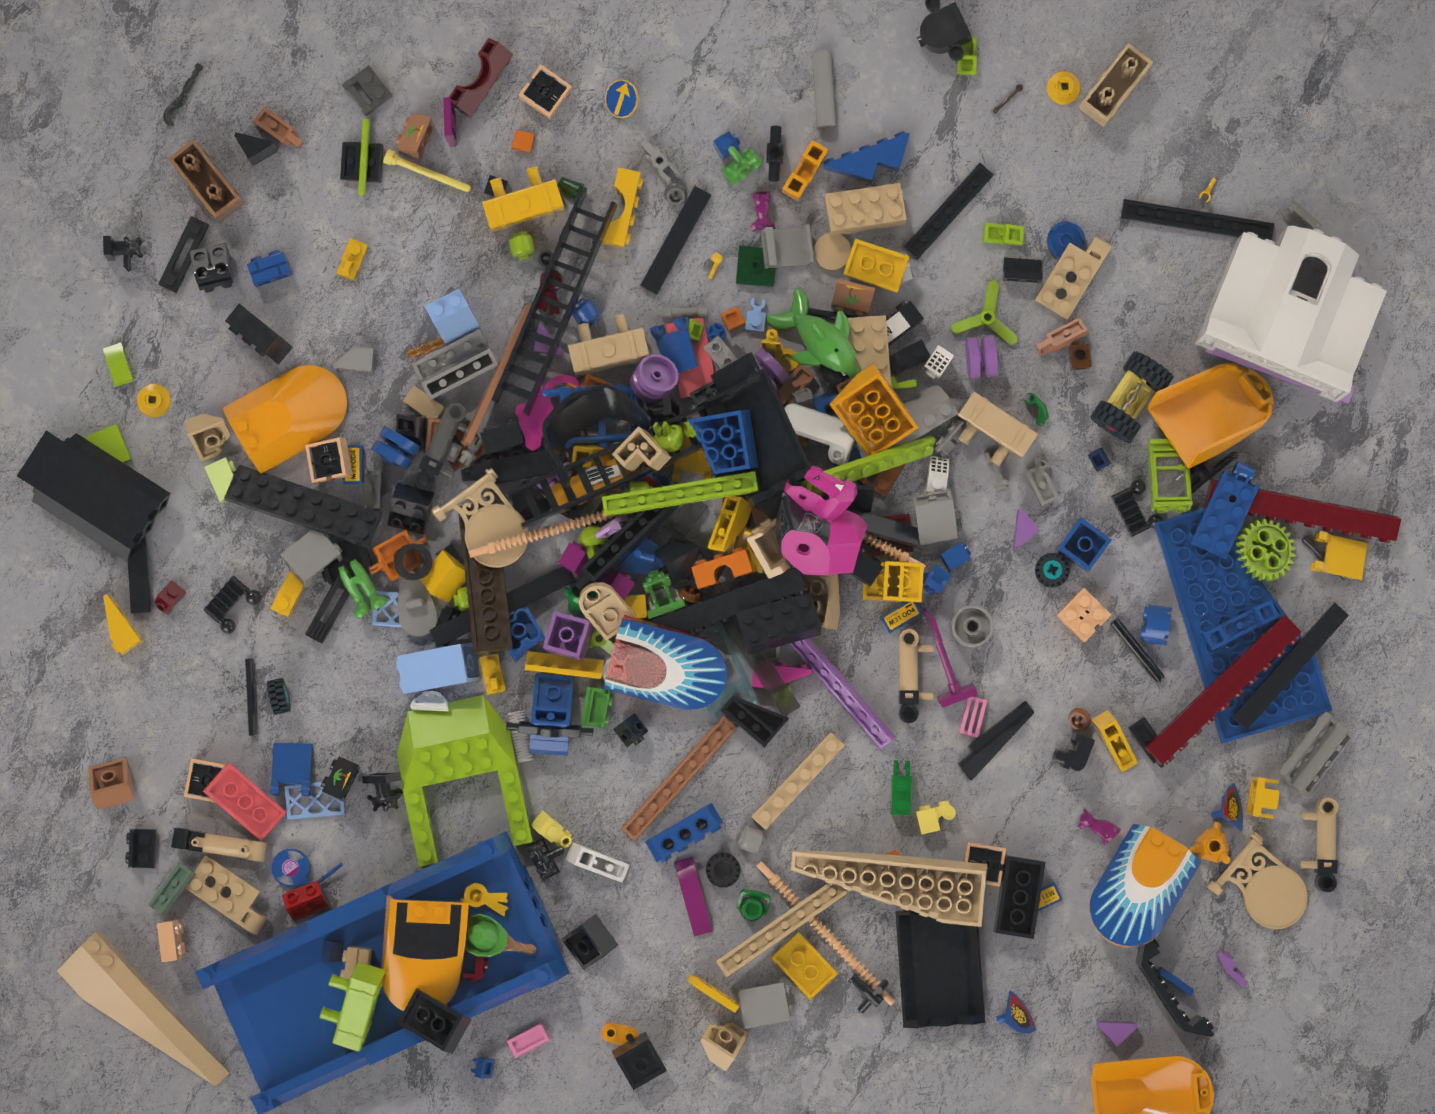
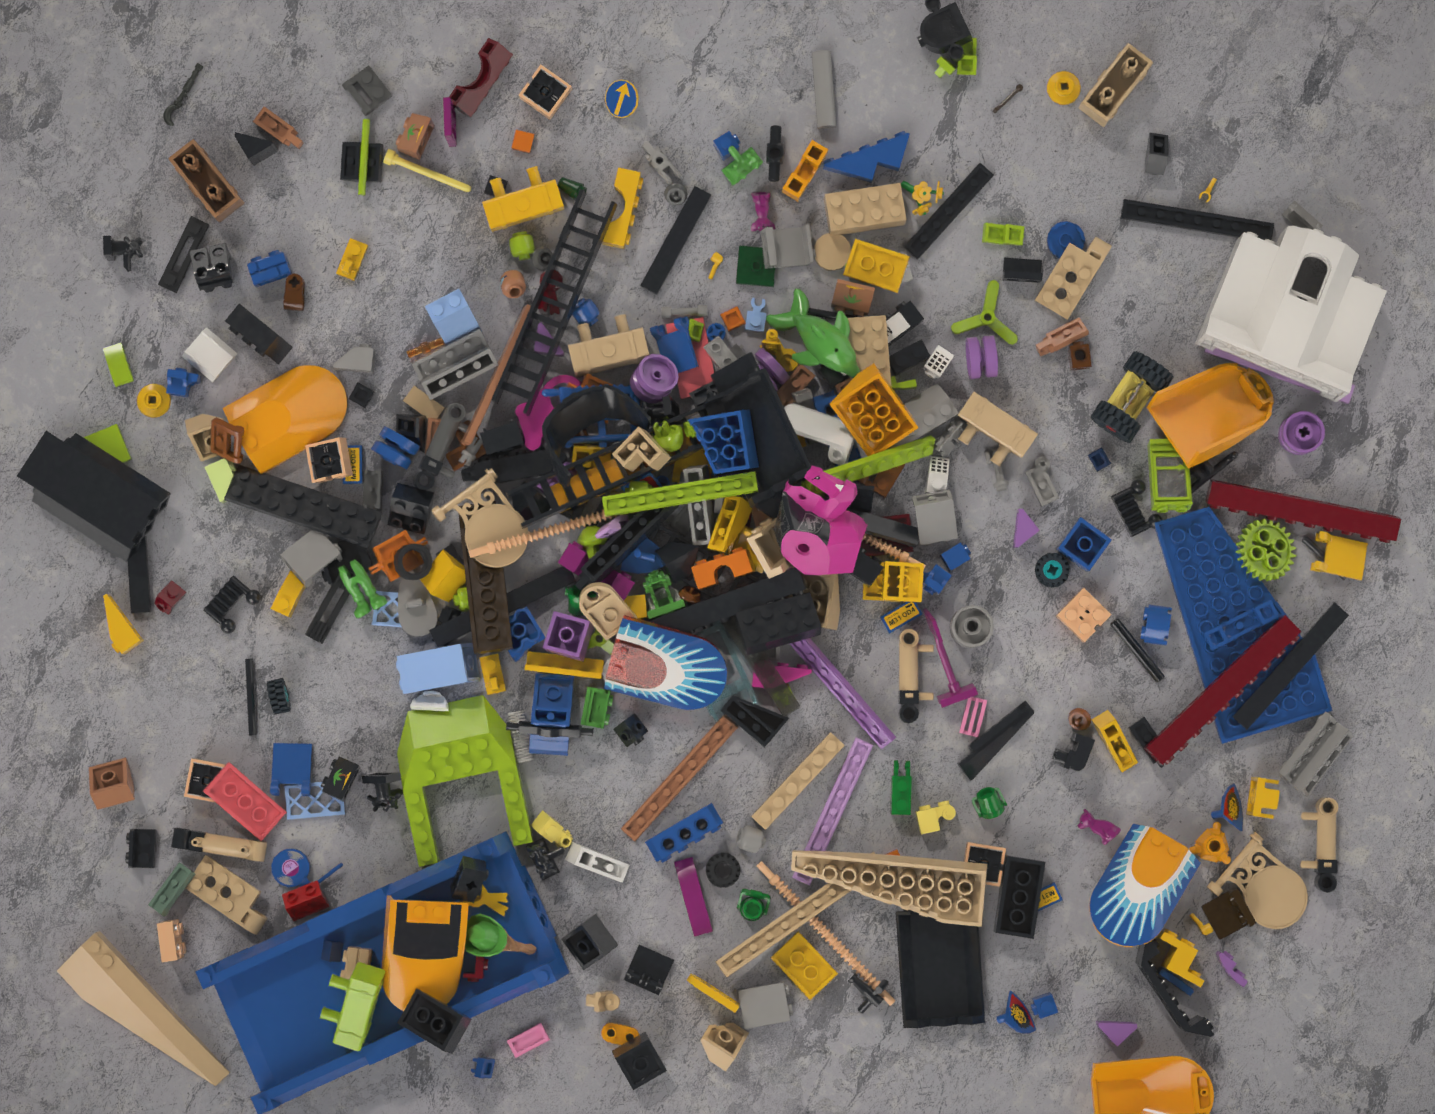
flat silver piece [445,442,463,463] -> none
sticker [585,463,621,485] -> none
green piece [1024,393,1049,426] -> none
blue hinge [1190,461,1260,559] -> none
none -> blue brick [166,368,201,397]
none -> white slope [182,328,238,382]
none -> dark orange plate [210,417,244,463]
none -> reddish brown piece [283,273,305,311]
none -> black tile [348,382,375,409]
none -> black brick [450,856,489,903]
none -> nougat head [500,270,526,298]
none -> tan hips [586,990,620,1012]
none -> black hinge [624,944,674,995]
none -> light grey brick [683,464,715,545]
none -> lavender tile [792,737,873,886]
none -> yellow plant [901,181,944,216]
none -> lime tile [934,56,957,78]
none -> green piece [971,787,1007,819]
none -> blue brick [1030,992,1058,1019]
none -> black slope [1145,133,1168,175]
none -> yellow bracket [1157,928,1204,987]
none -> yellow hand [1189,913,1213,936]
none -> dark brown bracket [1201,888,1257,940]
none -> medium lavender wheel [1278,411,1325,455]

